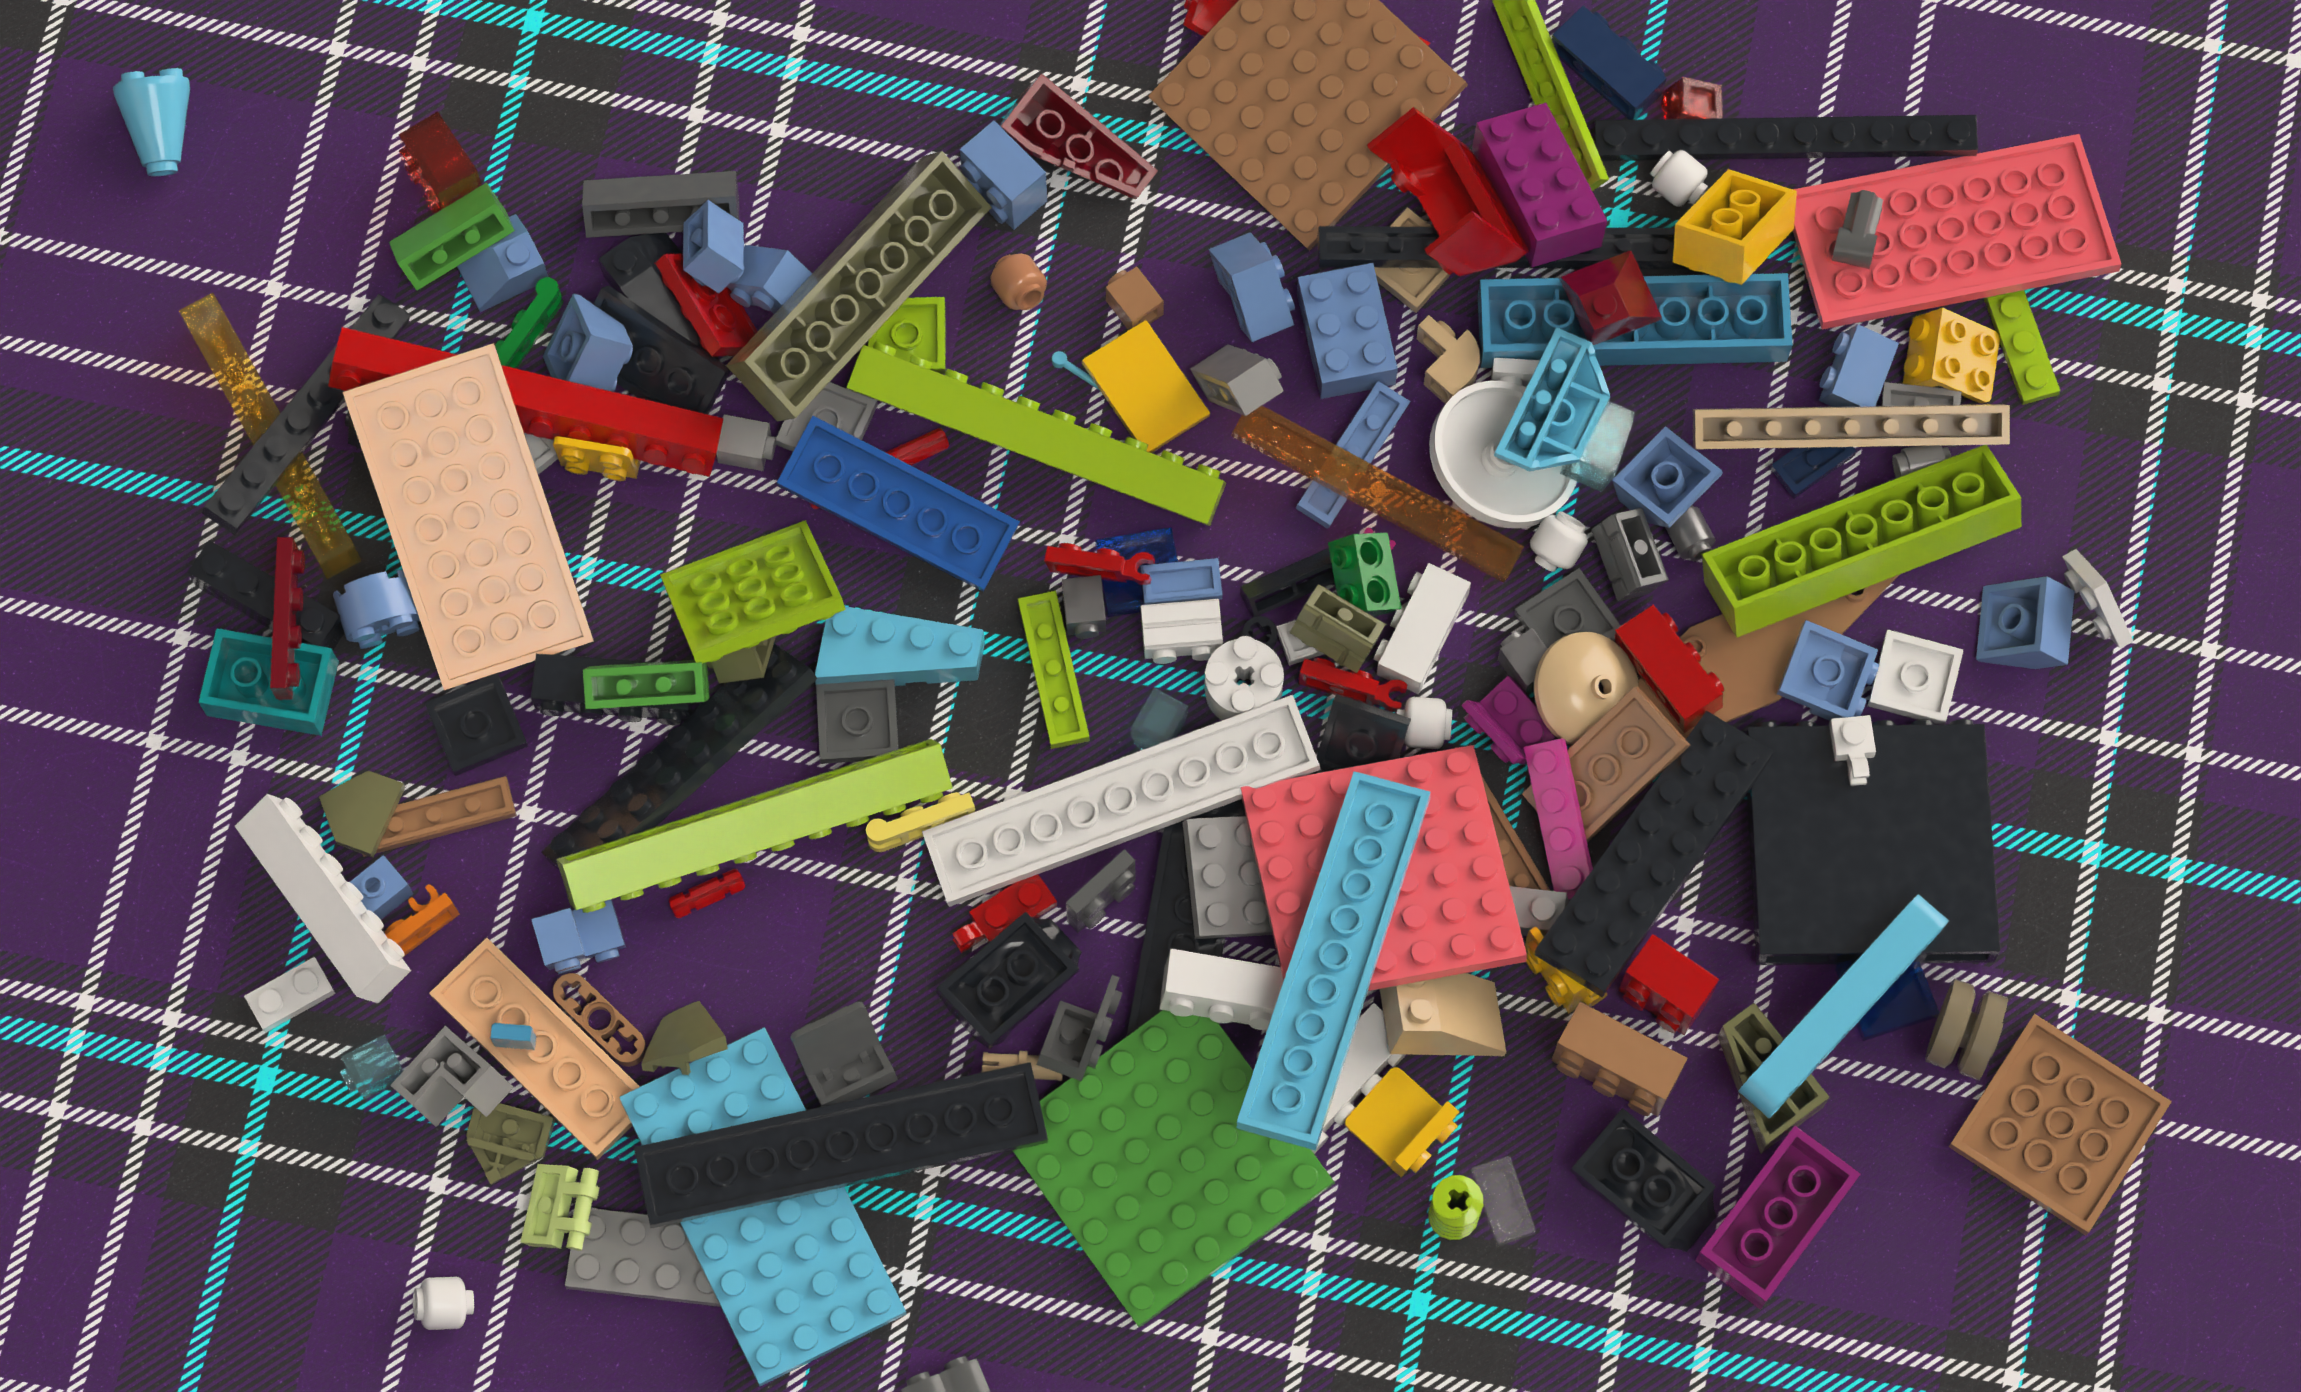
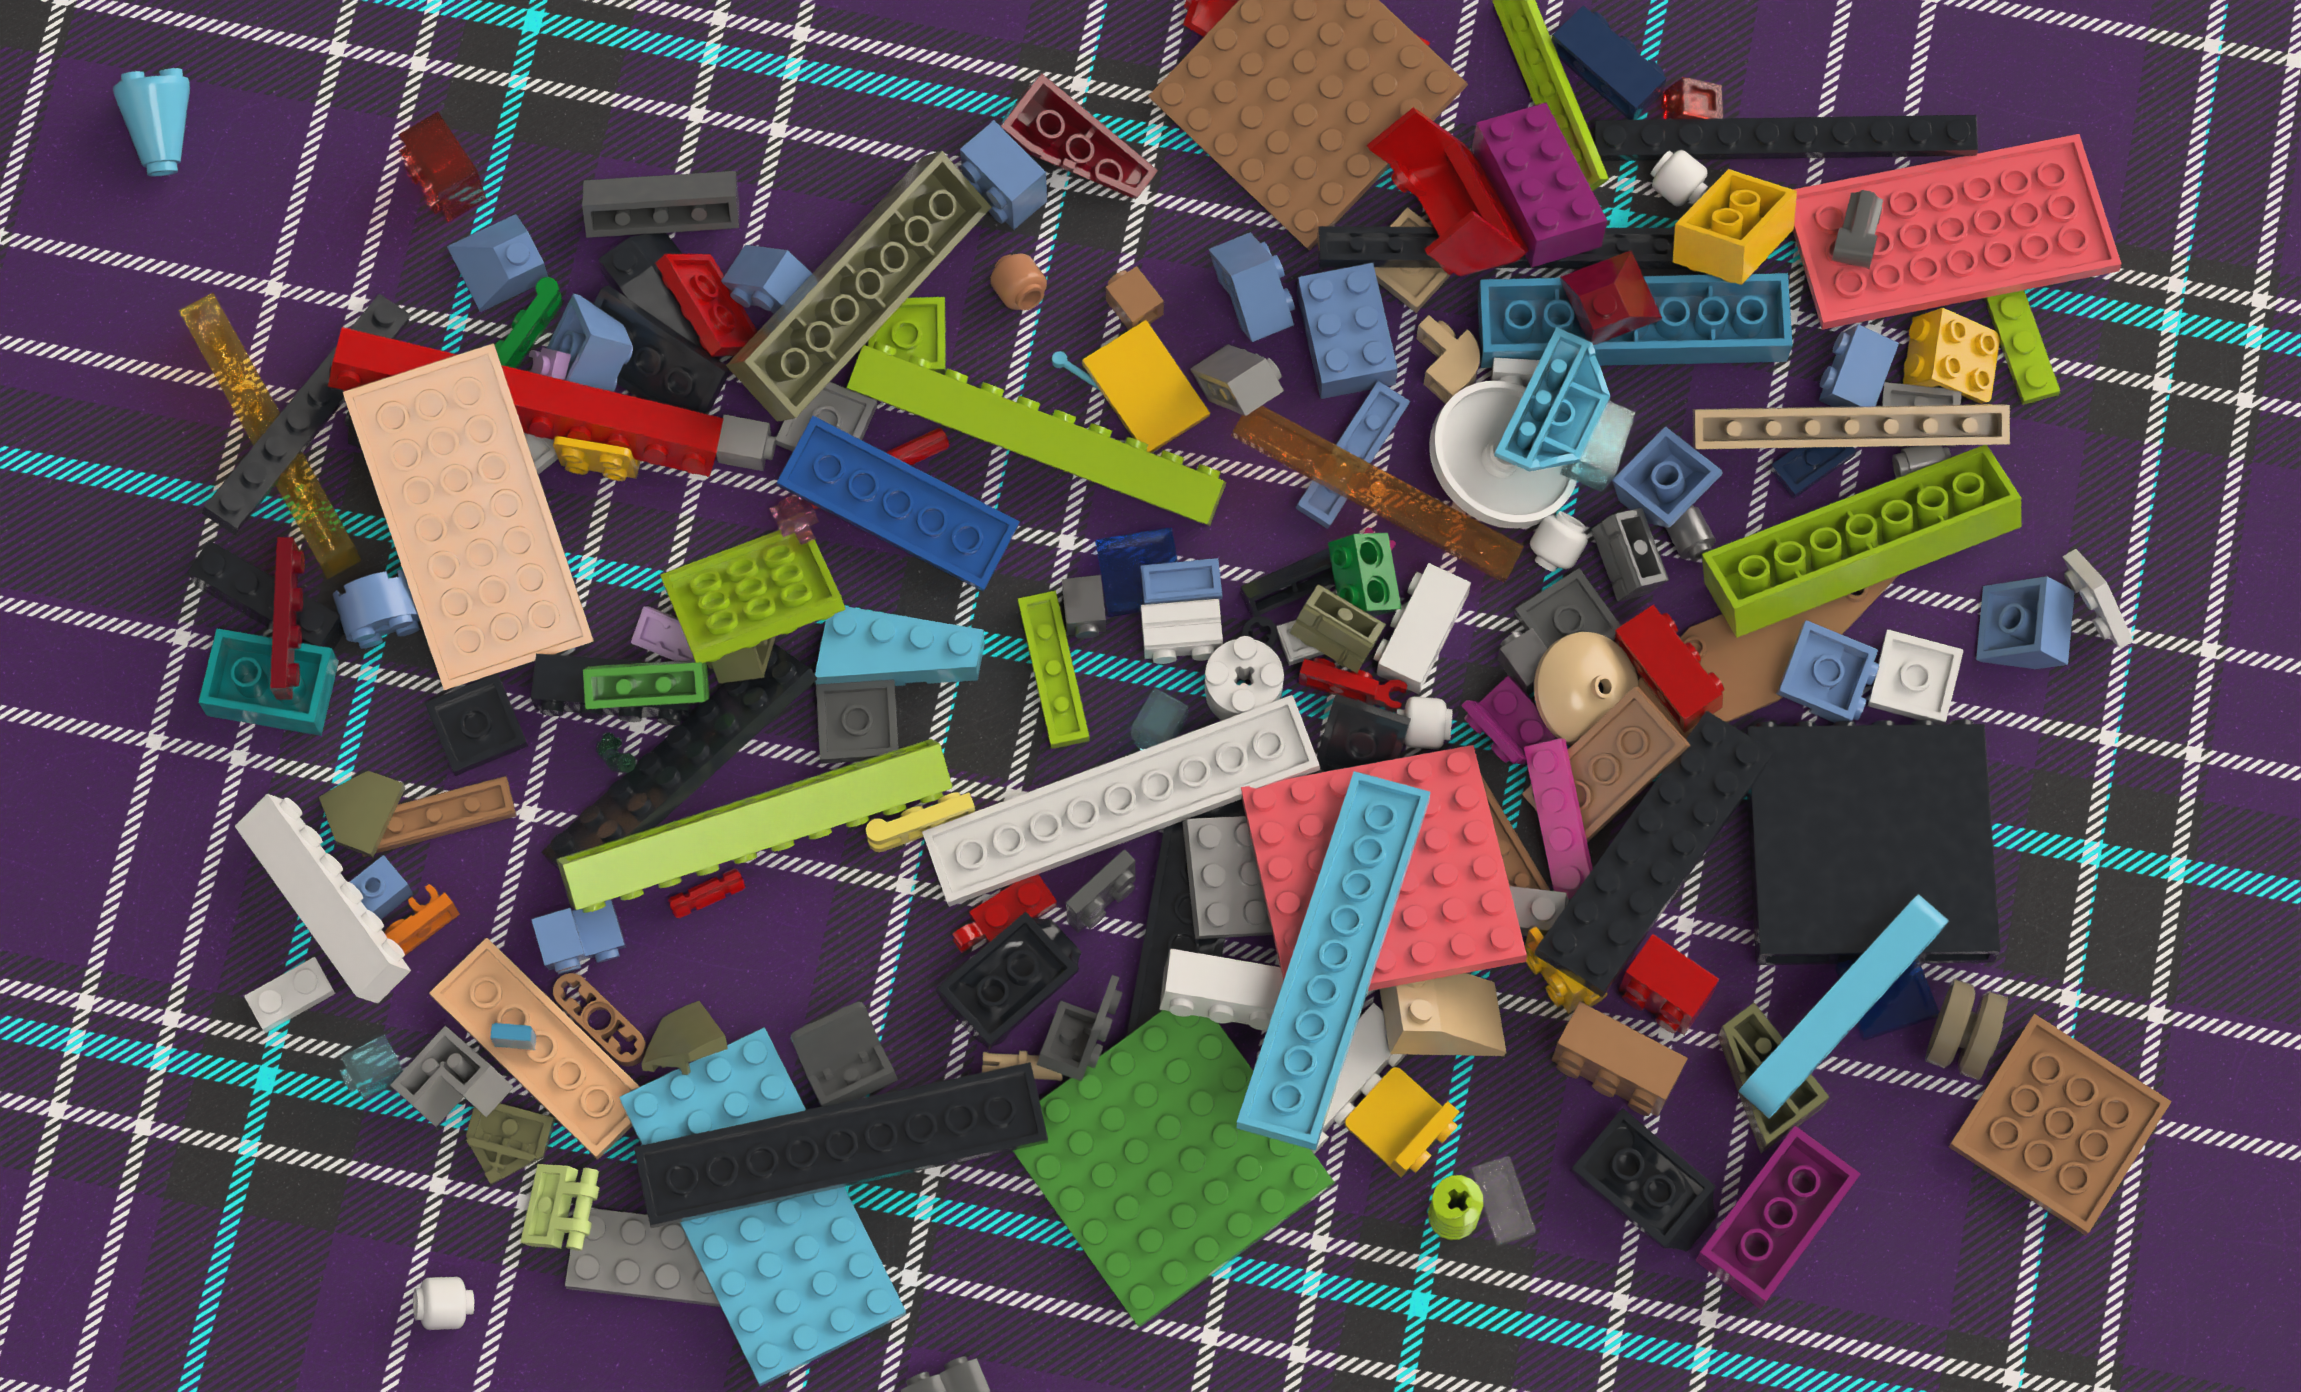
bright green brick [389,182,515,290] -> none
medium blue brick [683,200,745,293] -> none
red plate [1044,543,1155,585] -> none
white plate [1829,715,1876,786] -> none
none -> lavender plate [528,347,571,380]
none -> clear green arm [596,732,636,773]
none -> lavender plate [631,606,694,661]
none -> clear pink plate [769,496,819,545]

